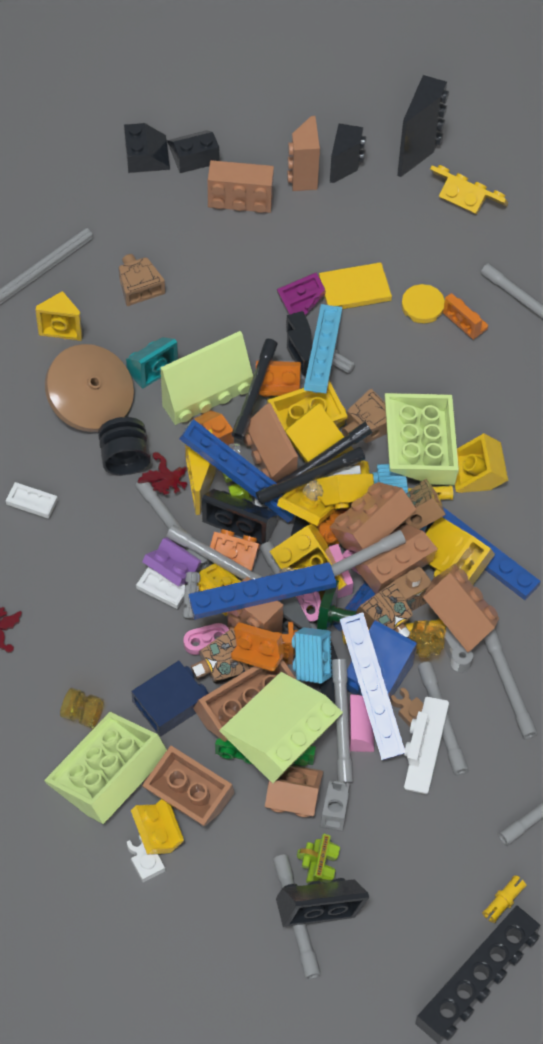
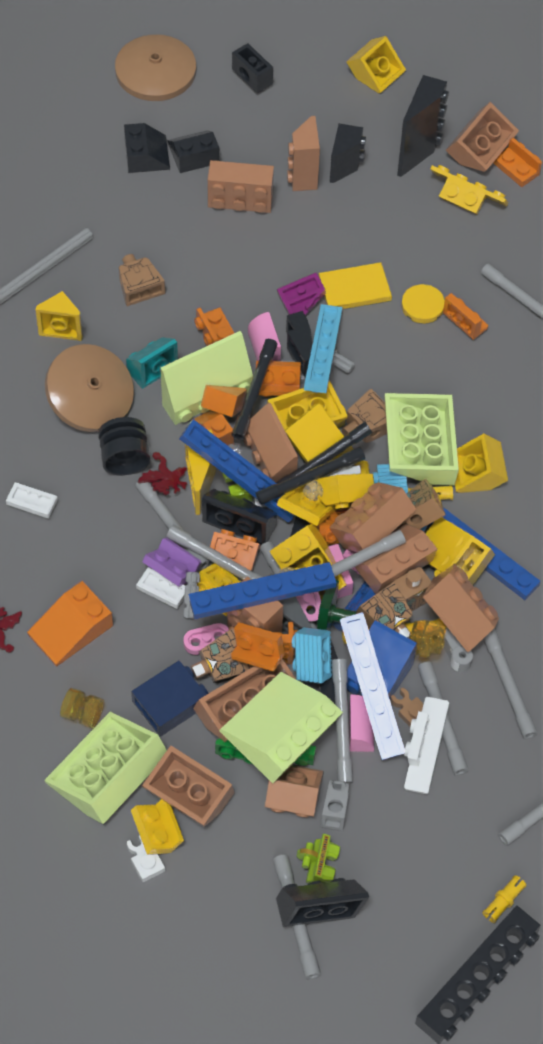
none -> orange slope [27,581,113,667]
none -> medium nougat dish [115,35,196,101]
none -> orange bracket [194,307,234,346]
none -> orange slope [201,385,247,417]
none -> black brick [232,43,273,93]
none -> bright pink brick [248,312,281,361]
none -> yellow slope [346,36,406,93]
none -> nougat slope [446,102,519,172]
none -> orange bracket [493,138,542,187]

